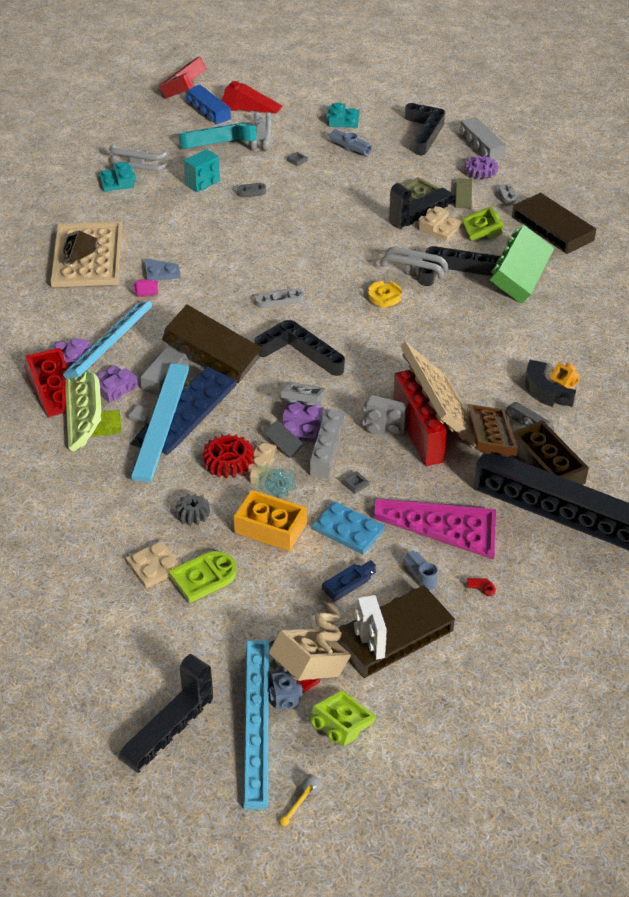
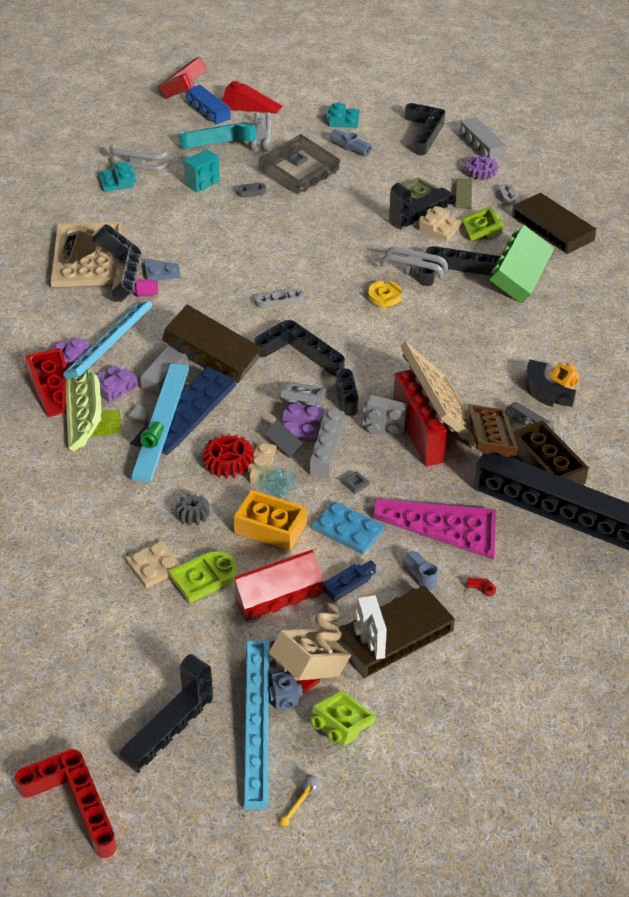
none -> red beam [15,749,117,858]
none -> black beam [93,224,141,302]
none -> green cone [140,421,164,448]
none -> slope [234,549,323,621]
none -> clear smoke window [258,134,340,195]
none -> black beam [336,368,359,416]

